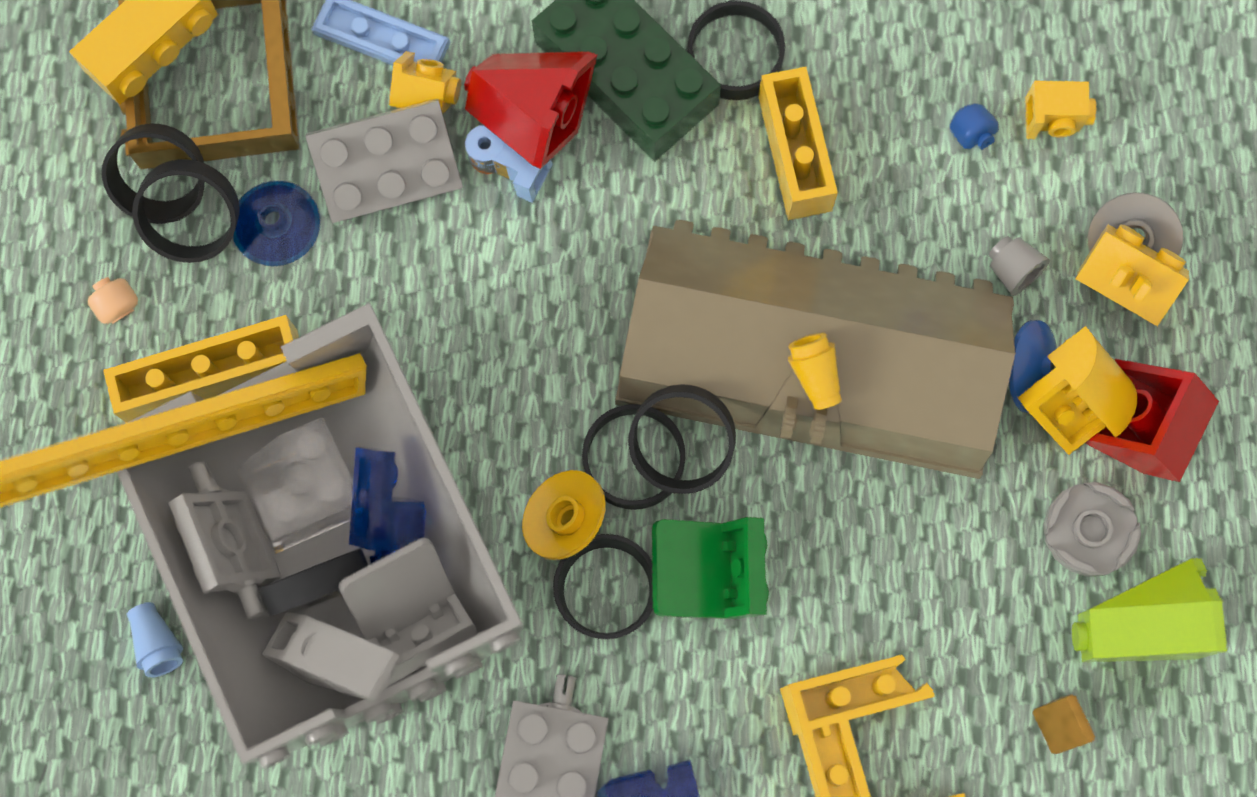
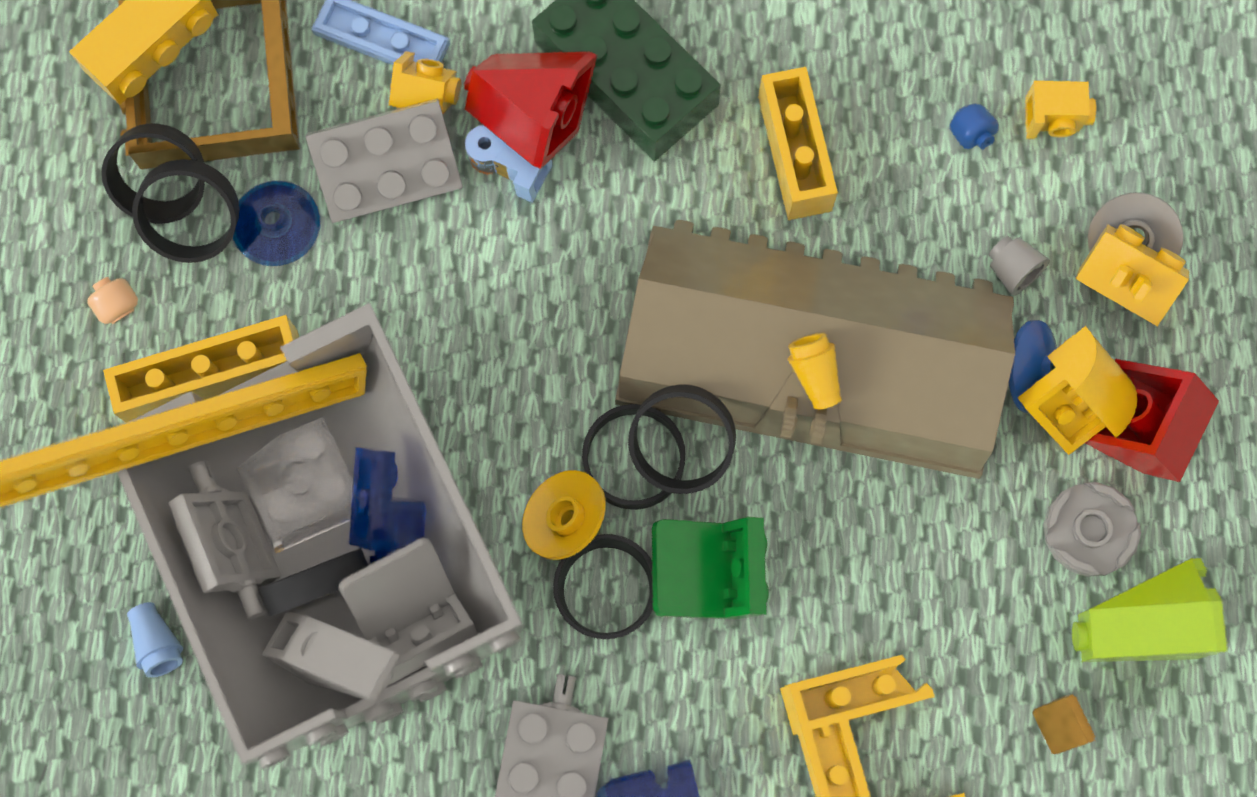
black tyre [687,0,785,100] -> none

